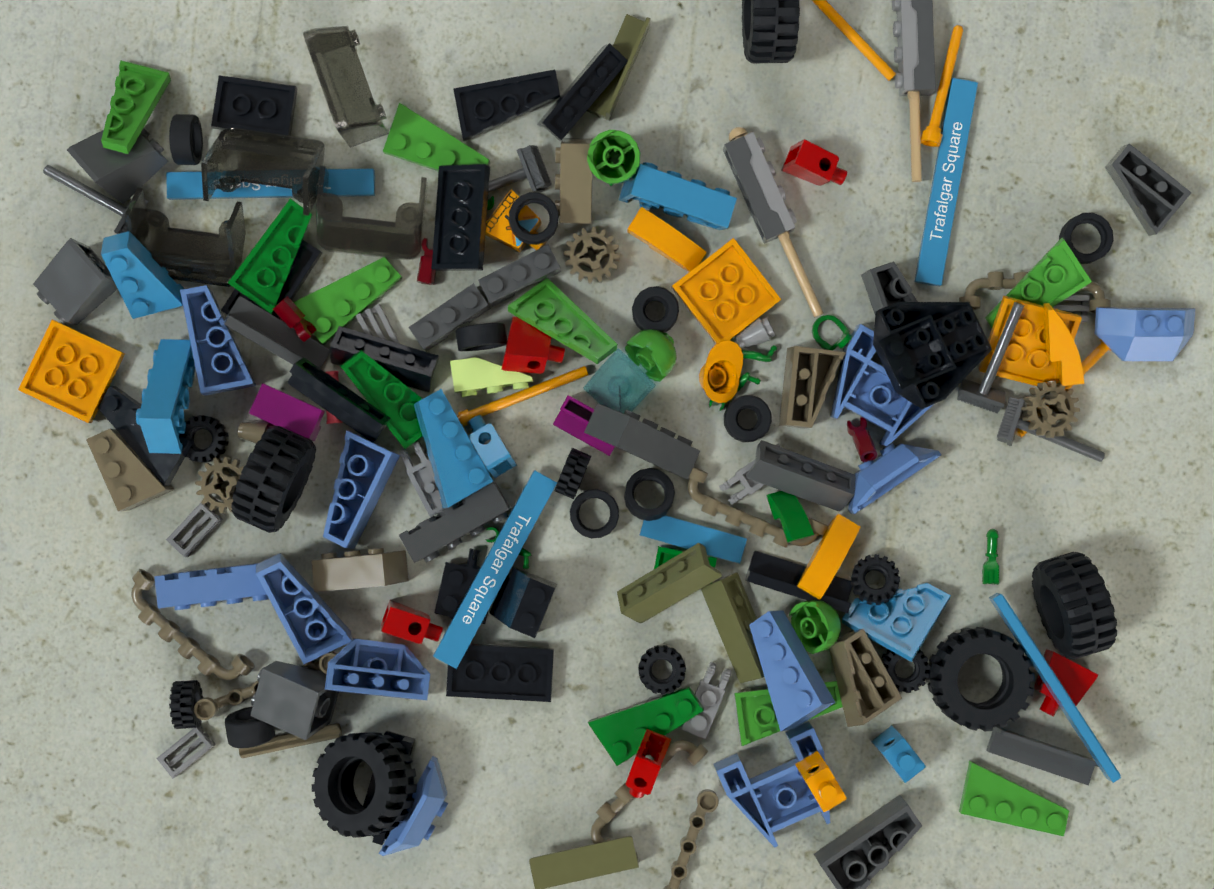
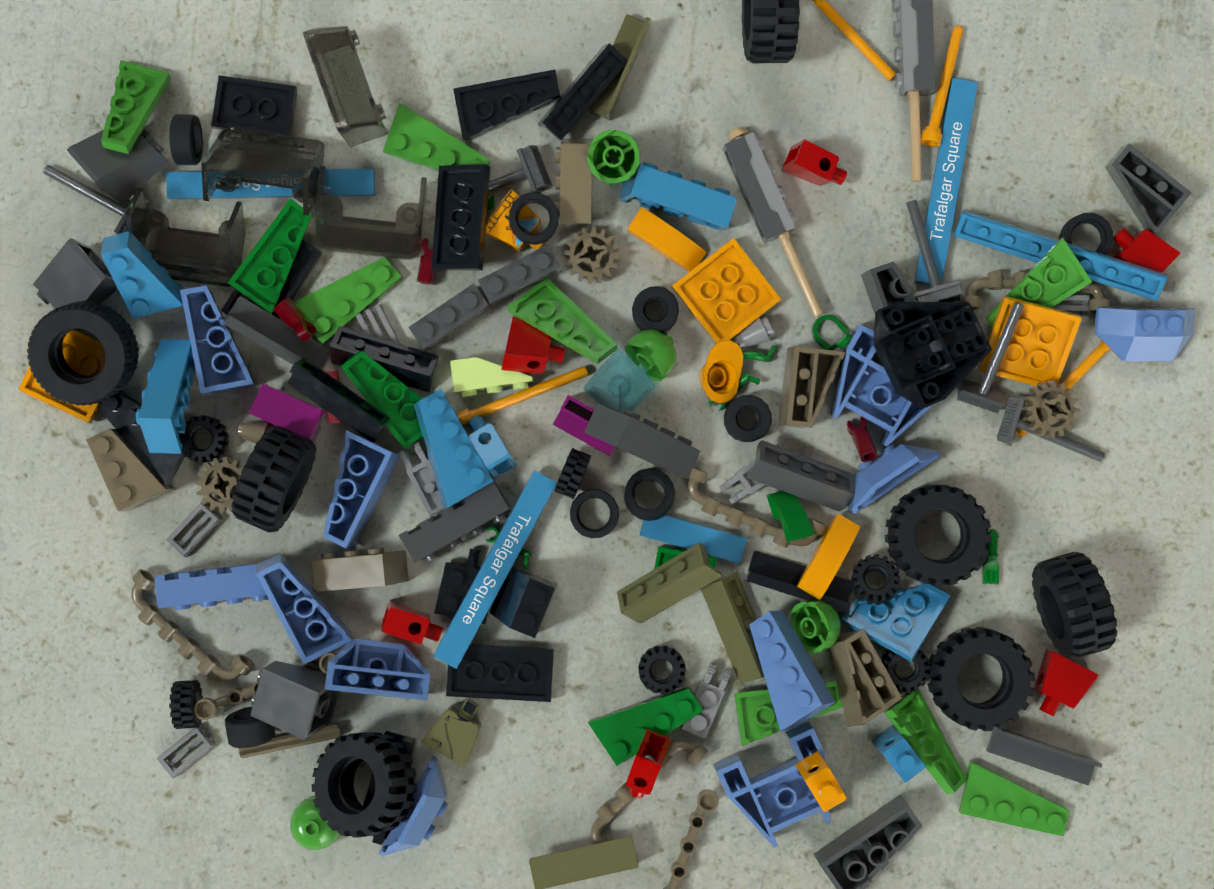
black tyre [456,323,507,351] -> none
dark azure tile [989,593,1121,783] -> none
light orange slope [1044,303,1084,386] -> none
none -> black tyre [27,301,139,406]
none -> bright green cylinder [290,795,340,850]
none -> olive torso [421,698,482,767]
none -> bright green wing [884,690,967,795]
none -> black tyre [885,485,992,586]
none -> dark grey piece [906,200,964,302]
none -> dark azure tile [954,210,1168,301]
none -> red torso [1113,227,1181,273]

